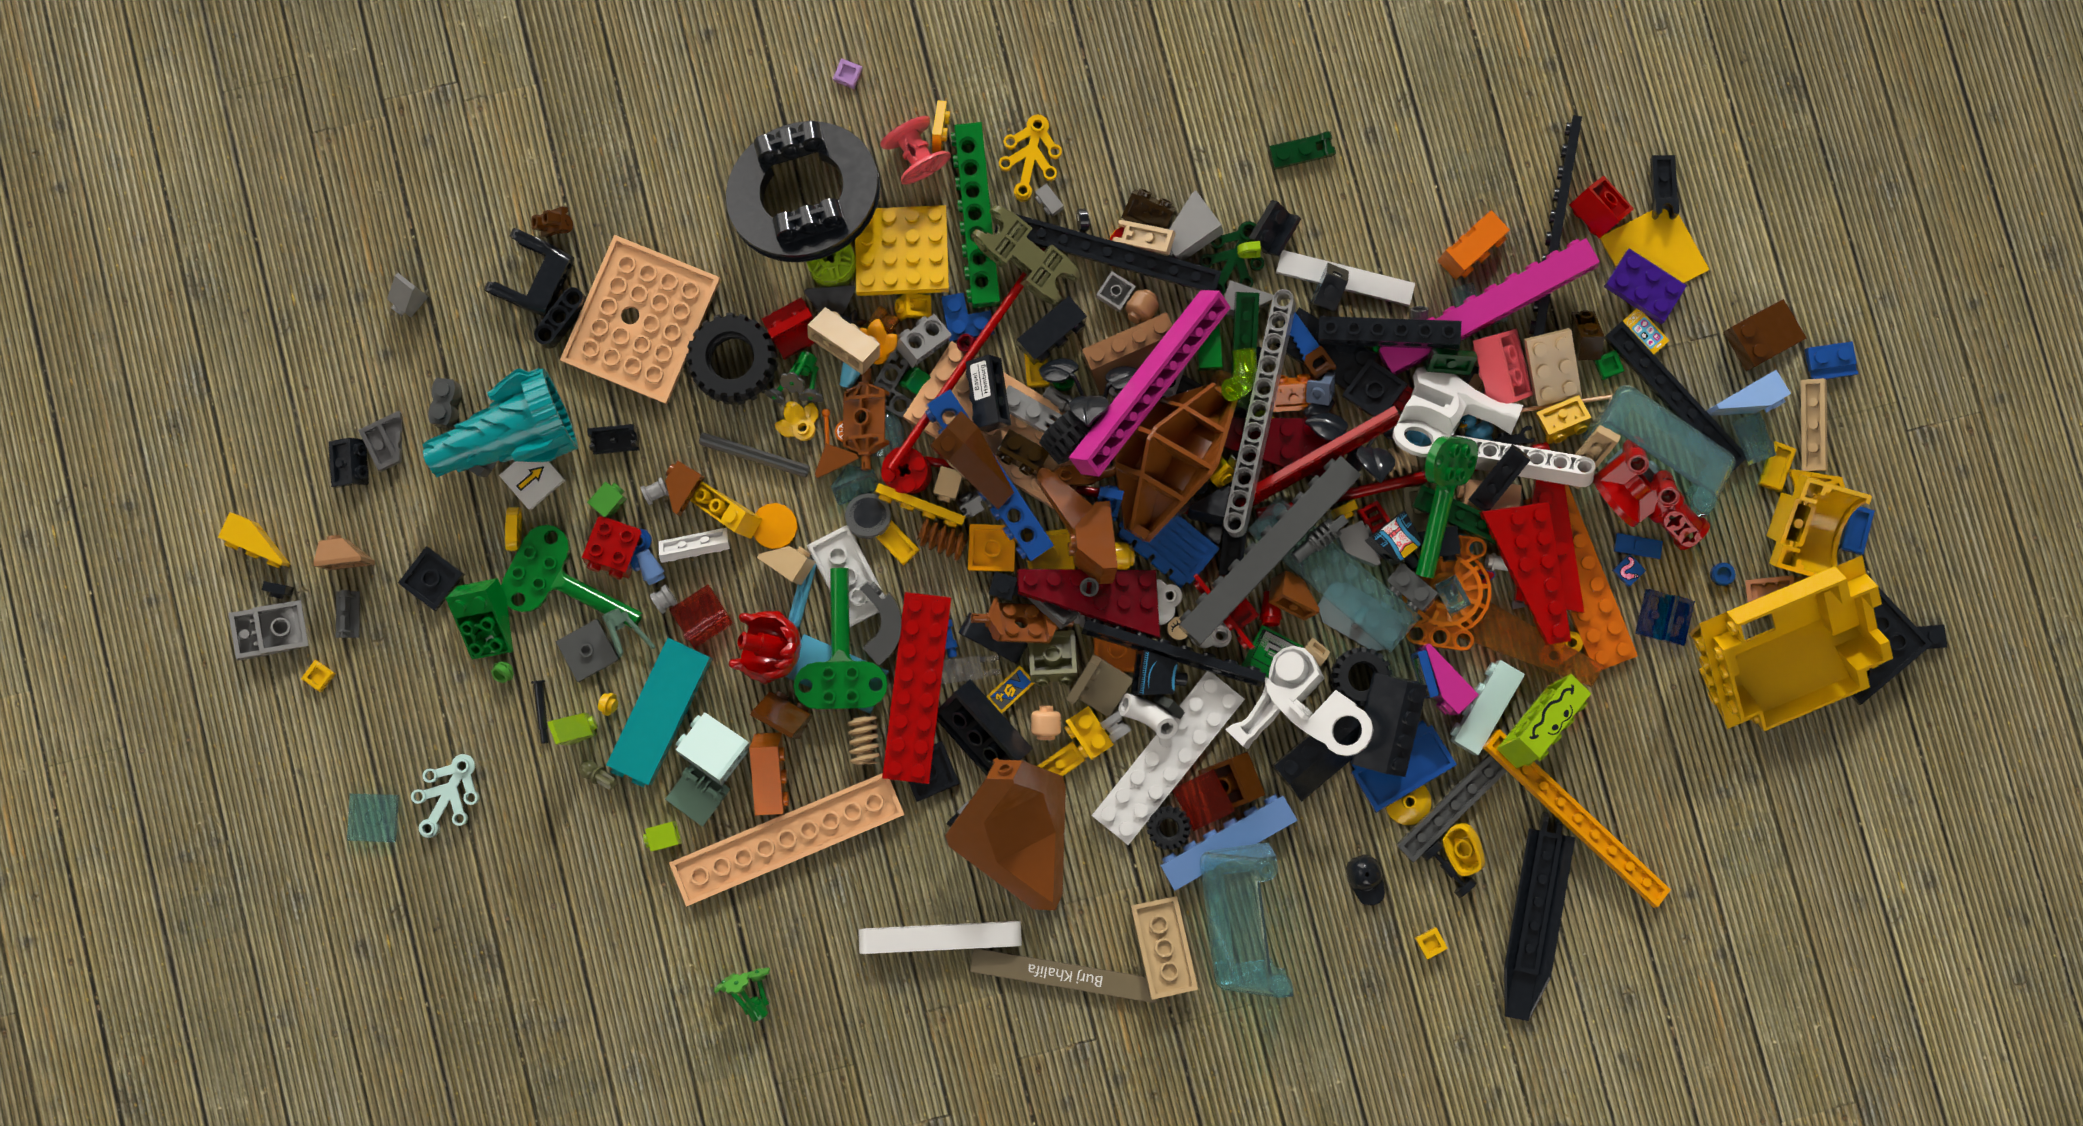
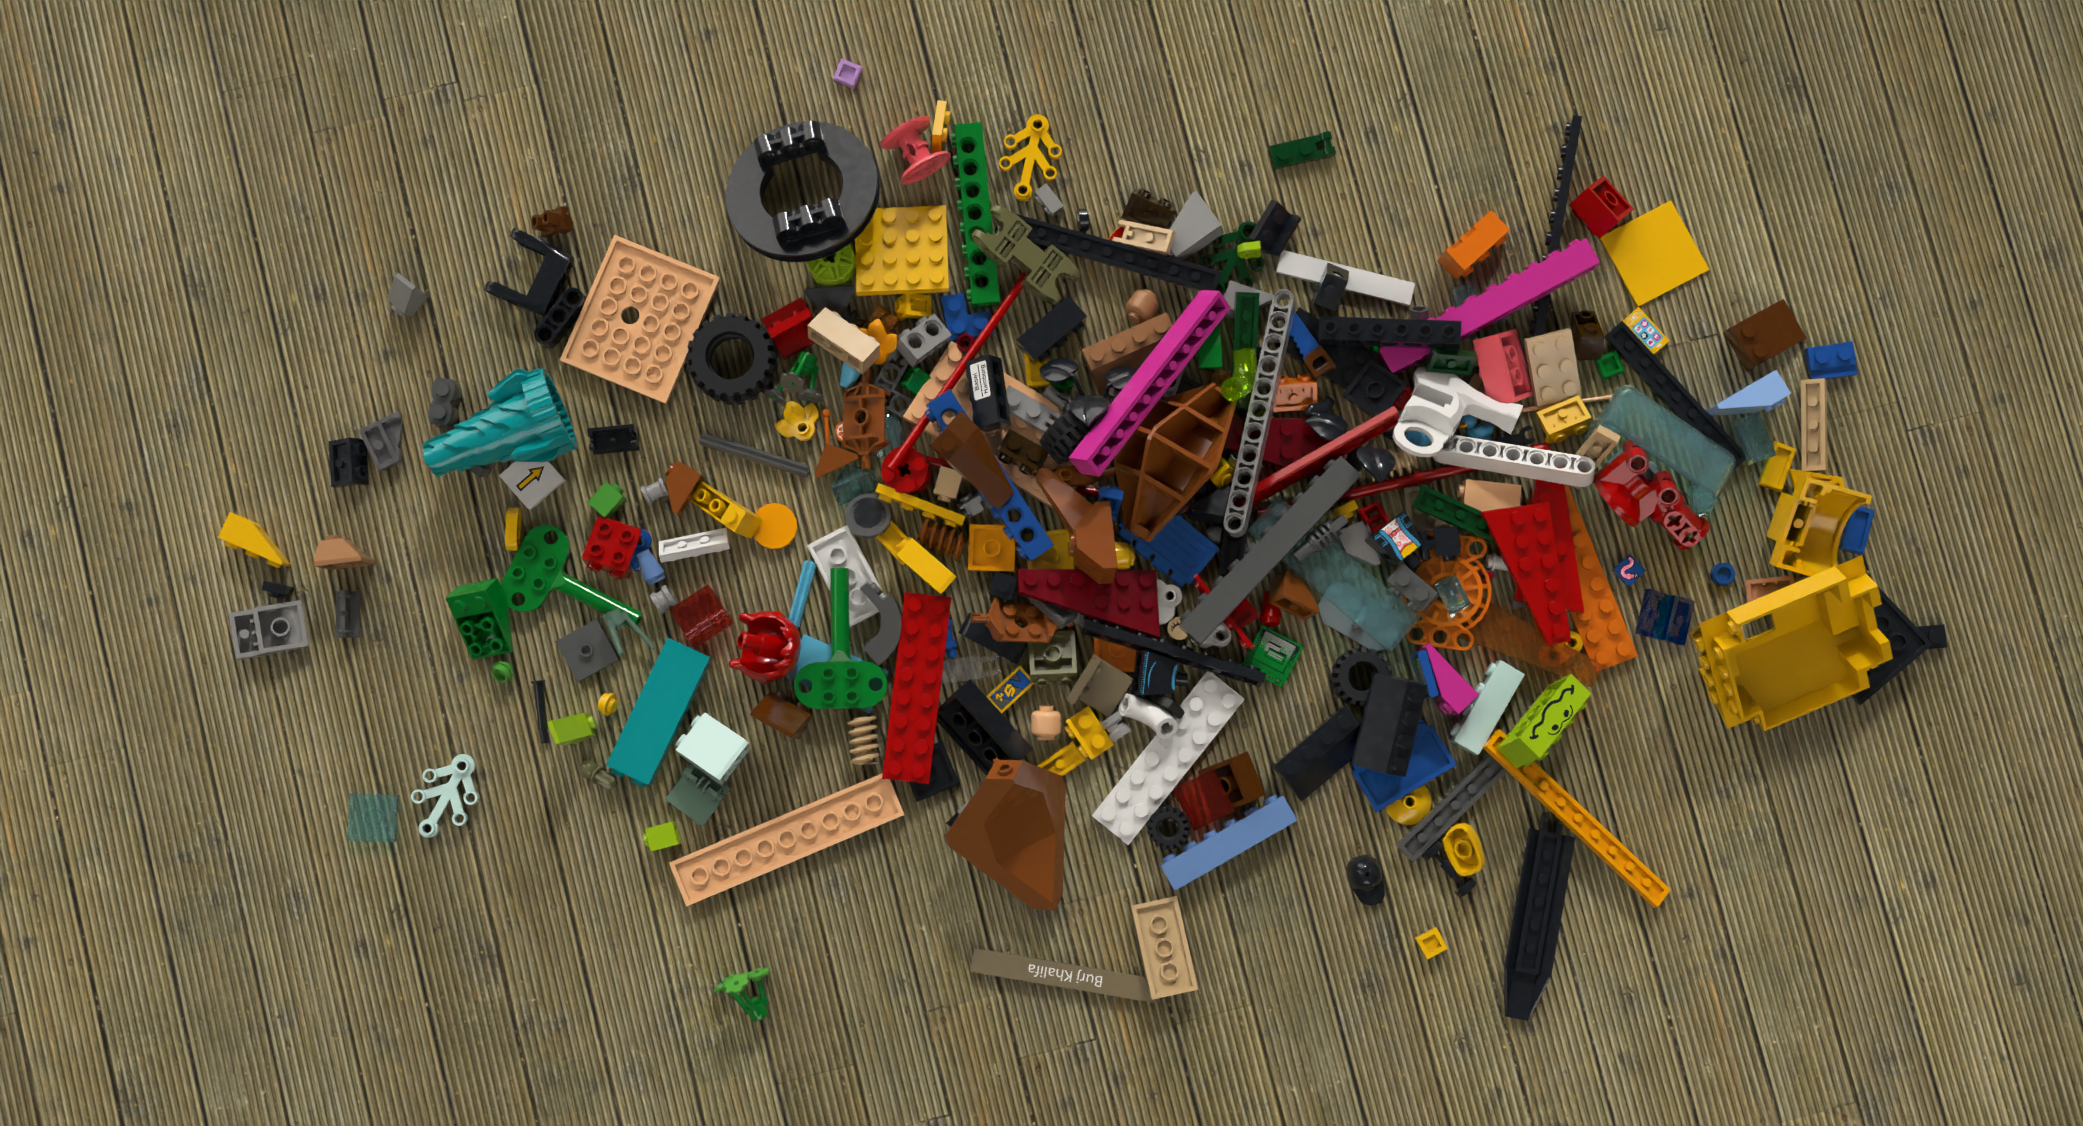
yellow tile [301,660,336,692] -> none
black plate [398,546,465,611] -> none
orange wedge [749,732,789,816] -> none
tan slope [757,546,816,585] -> none
white beam [858,921,1022,954] -> none
dark grey hinge [1080,578,1099,597] -> none
light grey piece [1096,271,1136,313] -> none
clear light blue windscreen [1200,842,1294,998] -> none
white animal [1225,646,1373,756] -> none
tan tile [1304,637,1330,666] -> none
sand blue bracket [1306,372,1335,405] -> none
green piece [1416,436,1478,578] -> none
black plate [1468,444,1531,511] -> none
dark purple plate [1604,248,1687,324] -> none
blue piece [1614,533,1663,560] -> none
black plate [1650,155,1679,220] -> none
none -> yellow slope [894,537,957,594]

